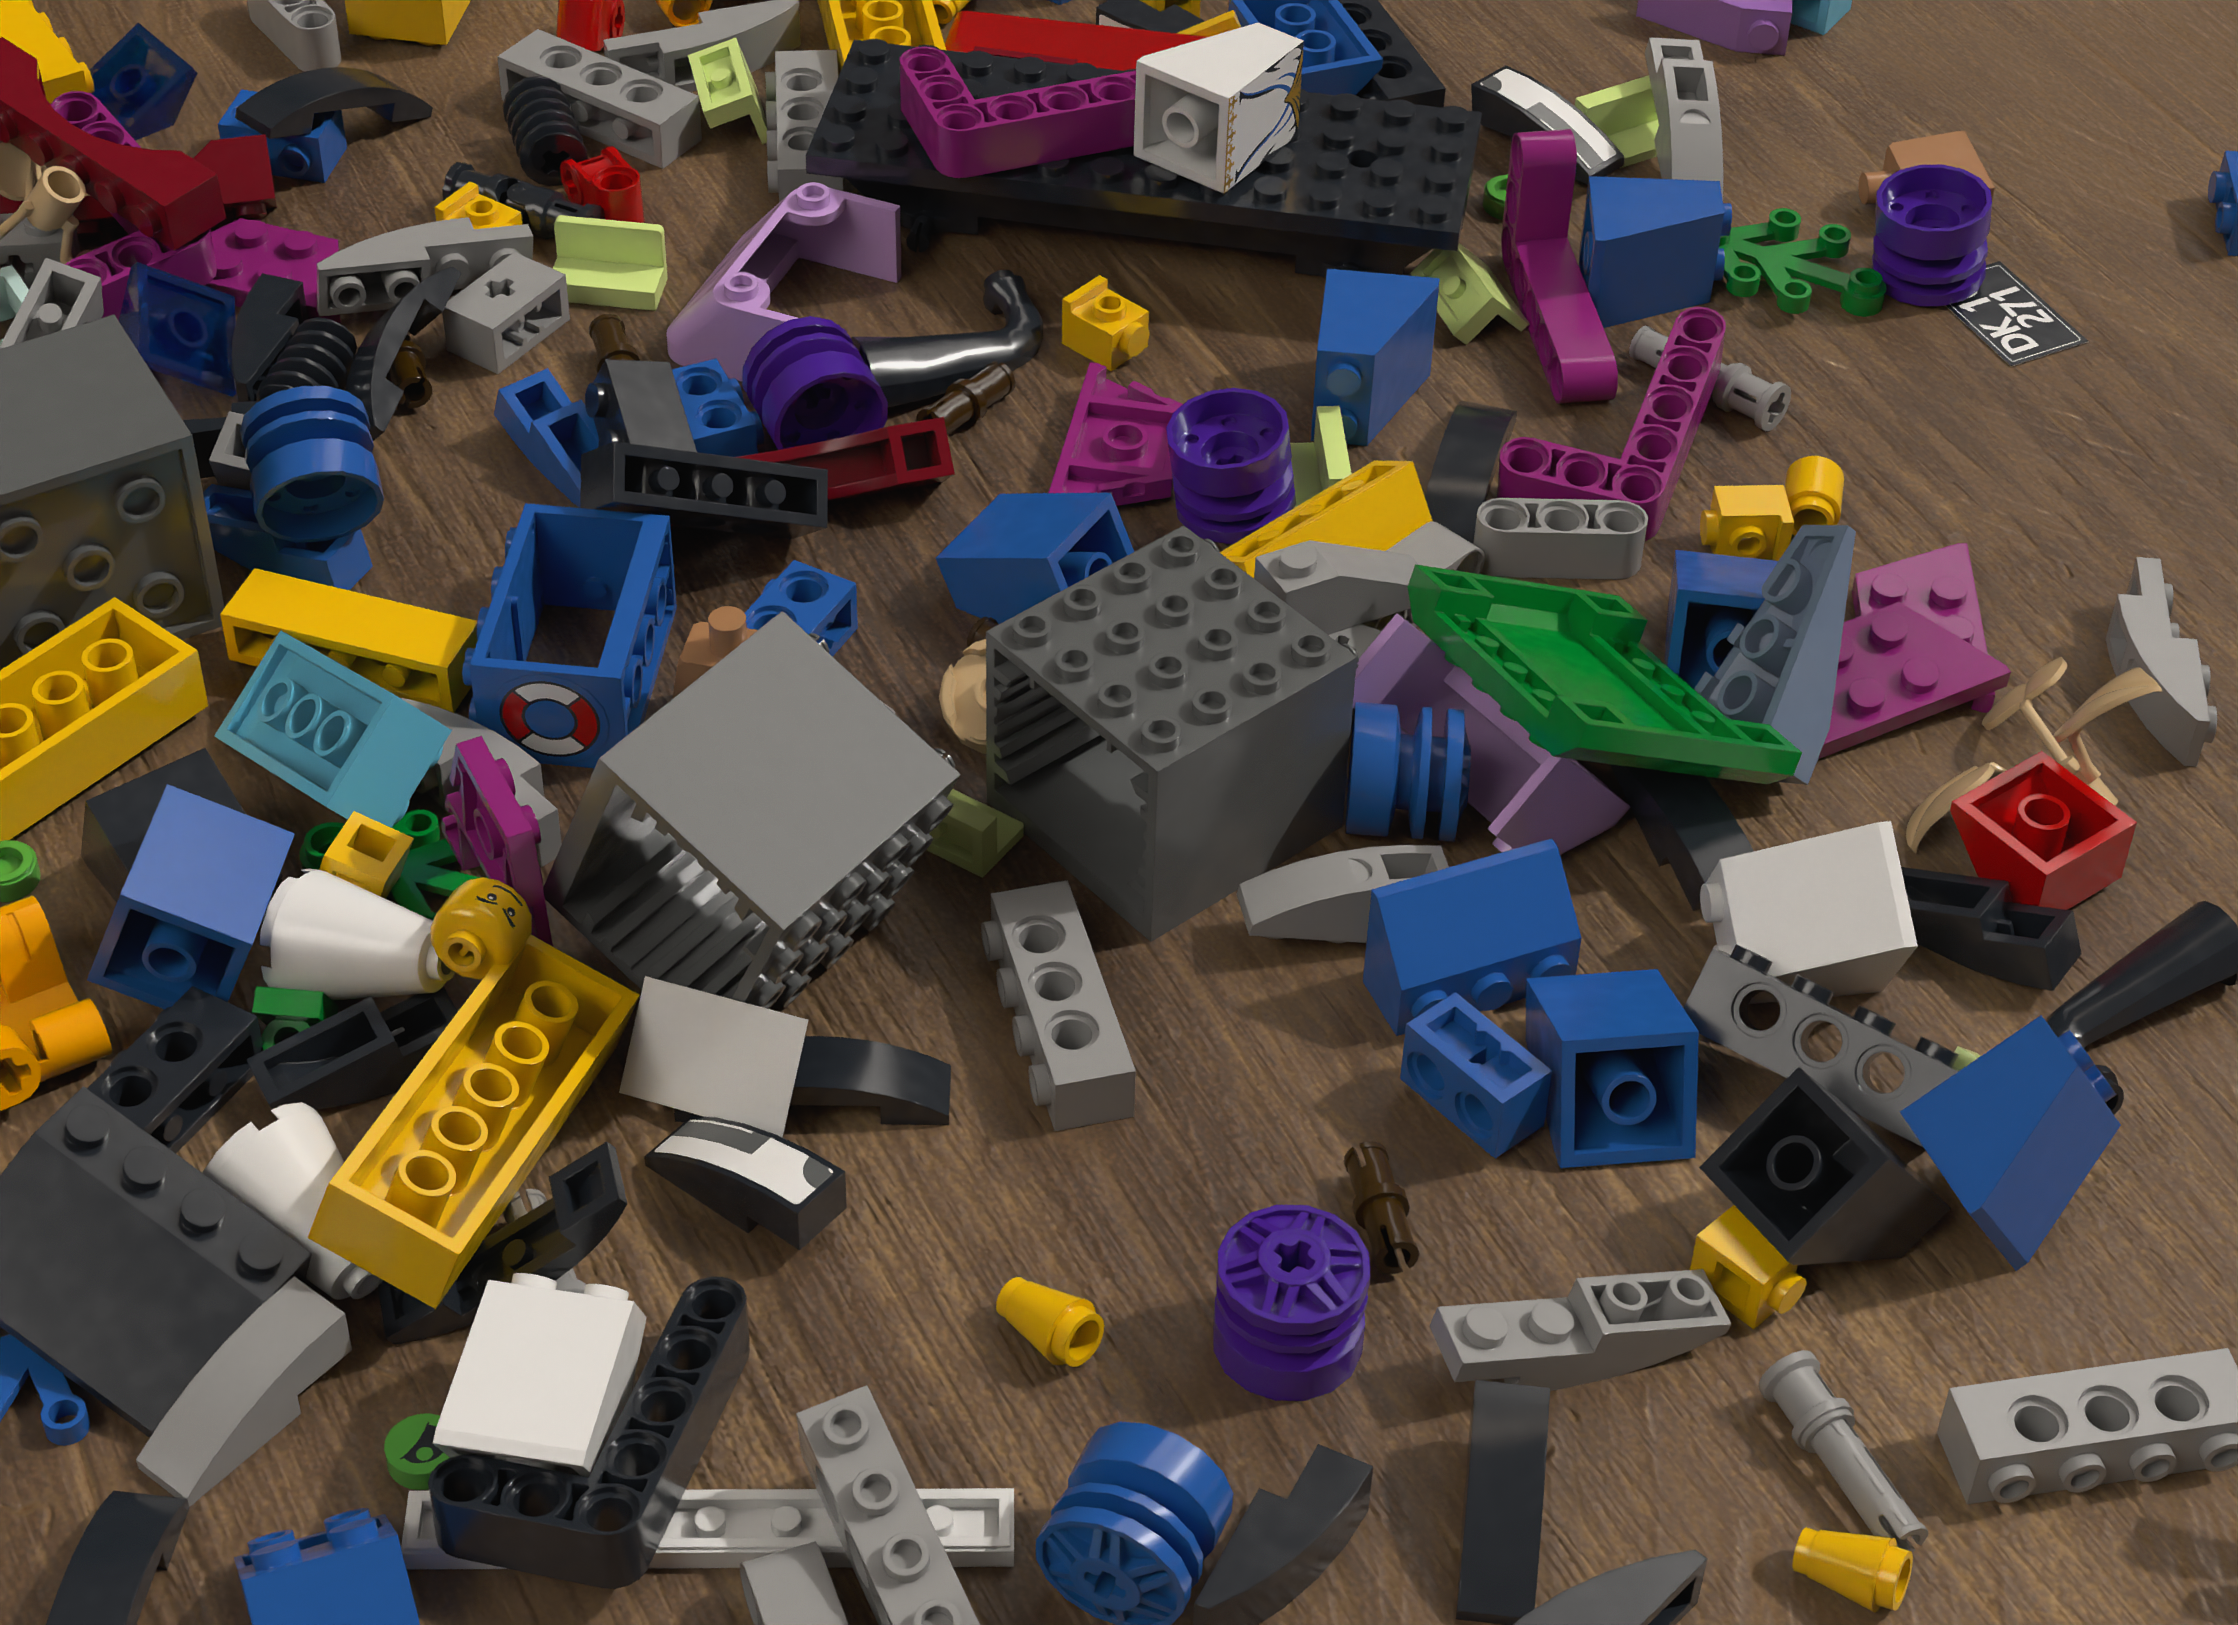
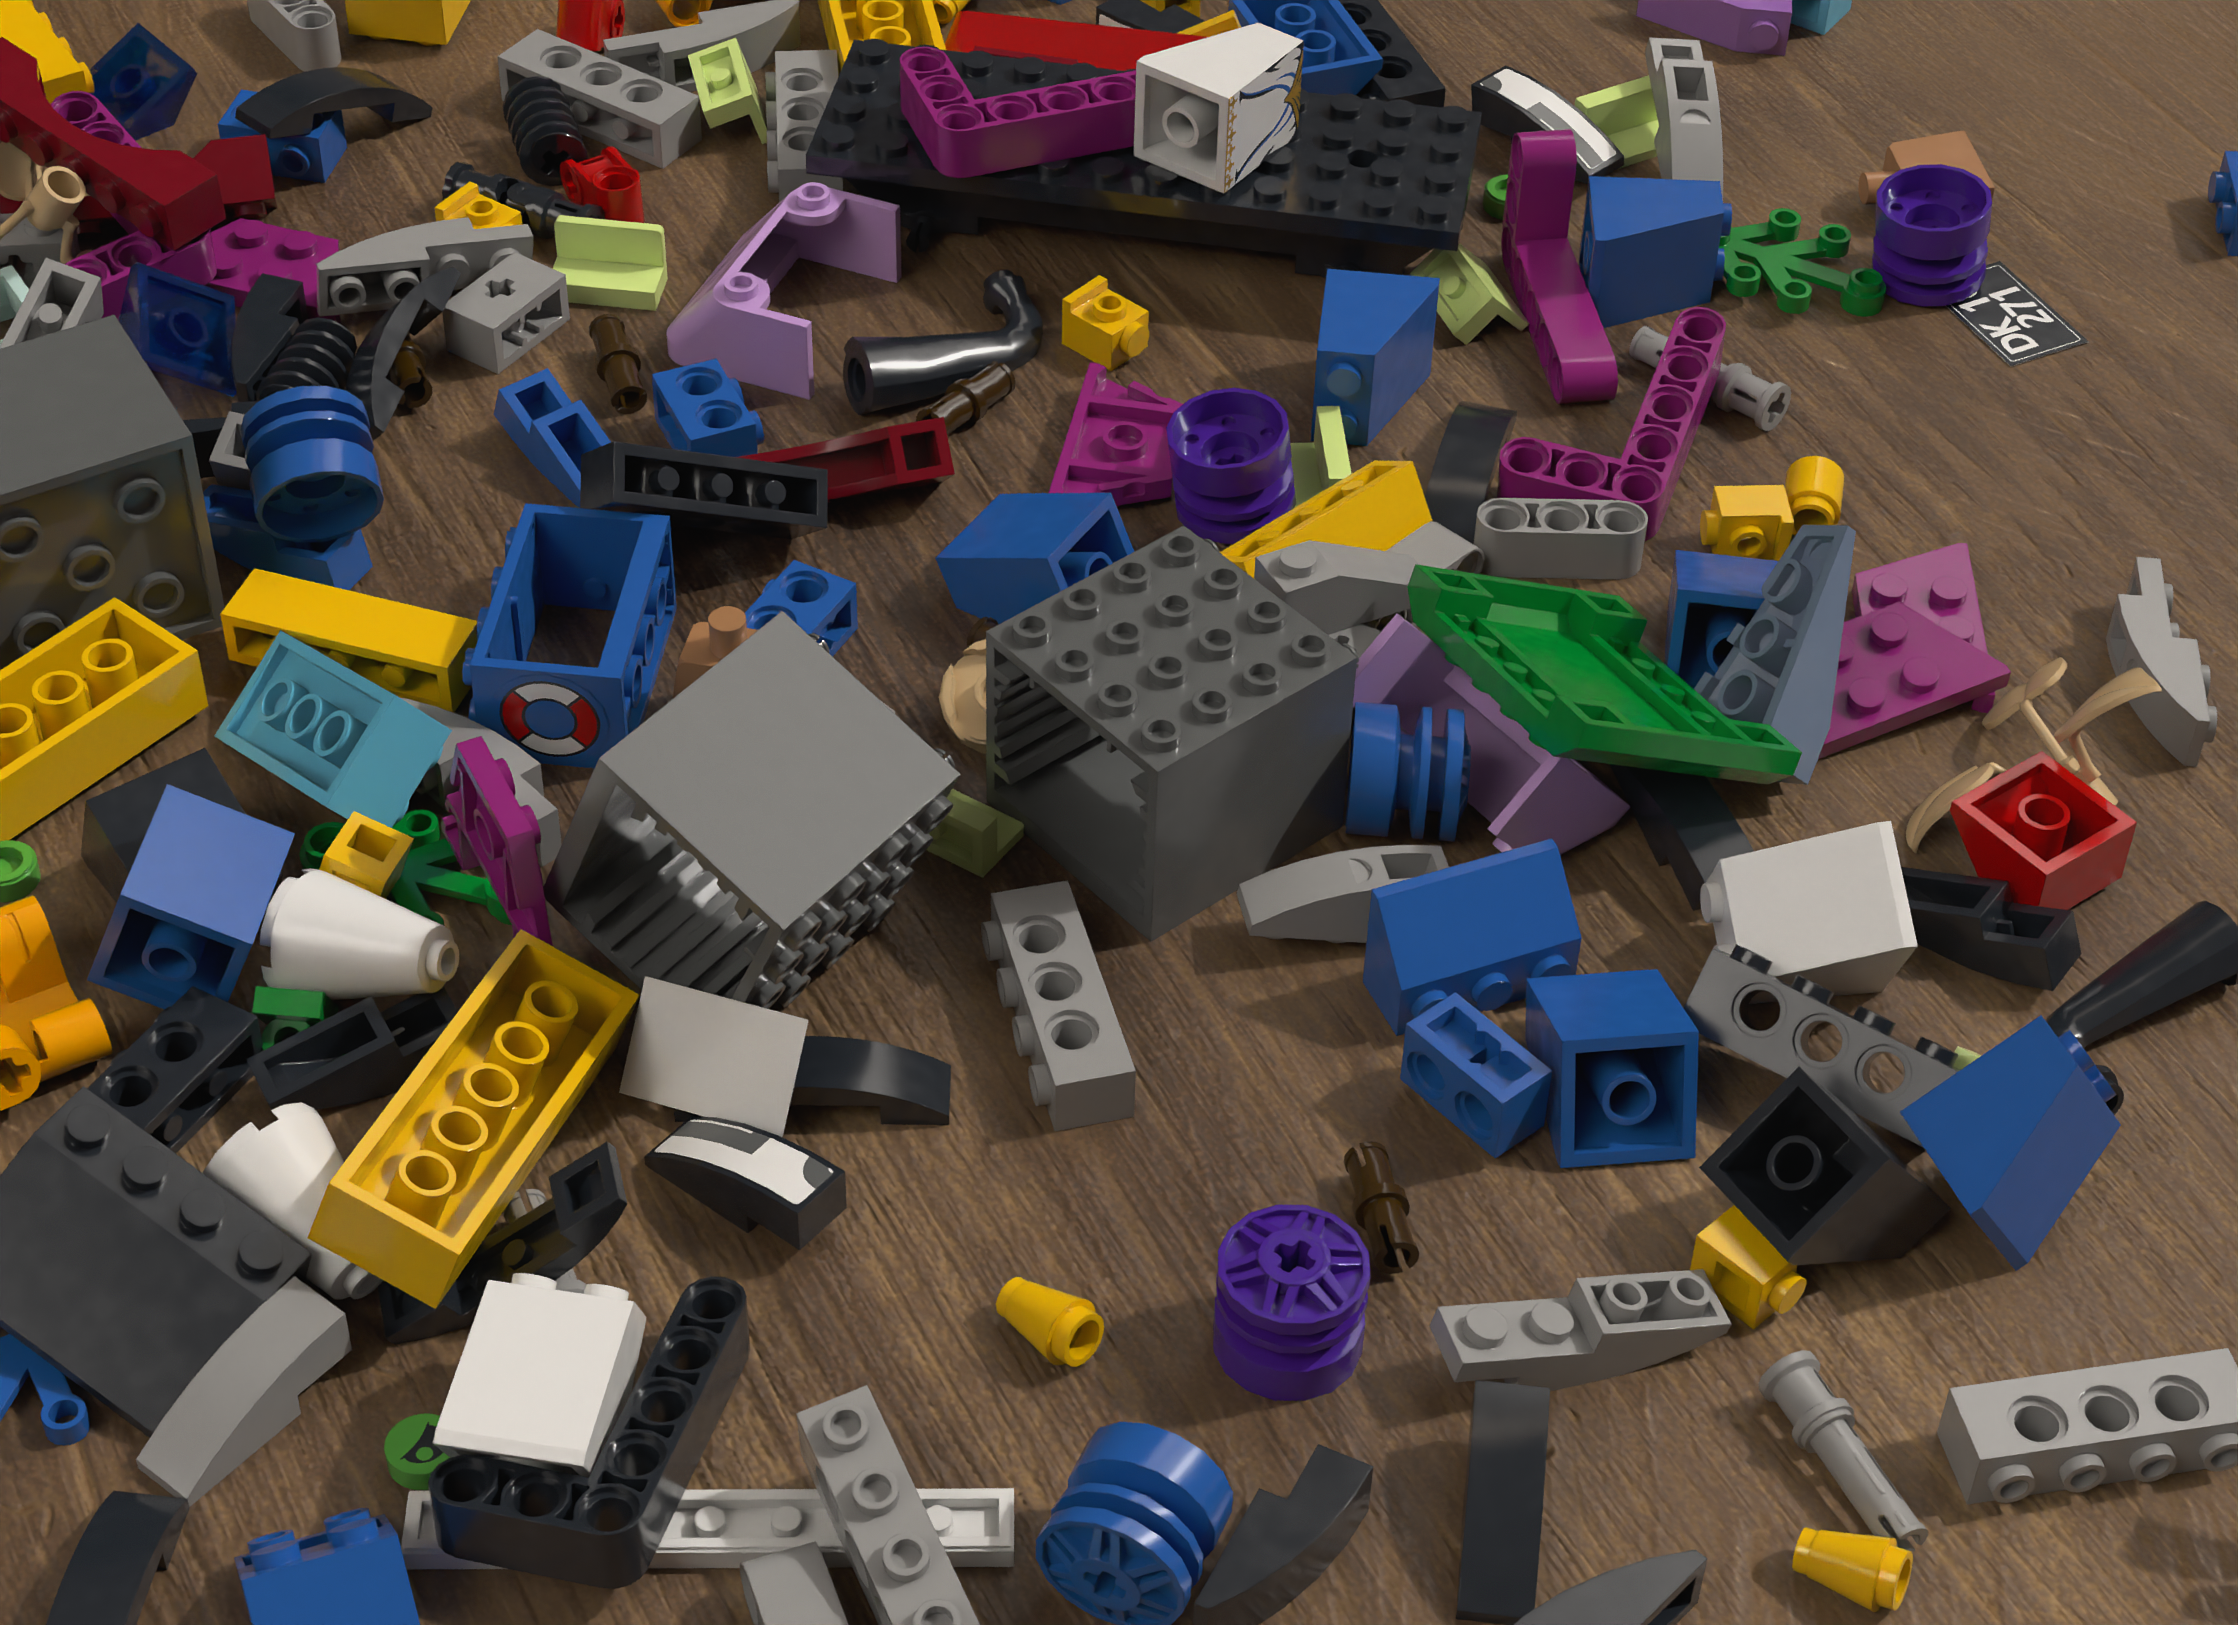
yellow head [430,877,532,980] -> none
black brick [585,359,697,452] -> none
dark purple wheel [742,316,888,450] -> none

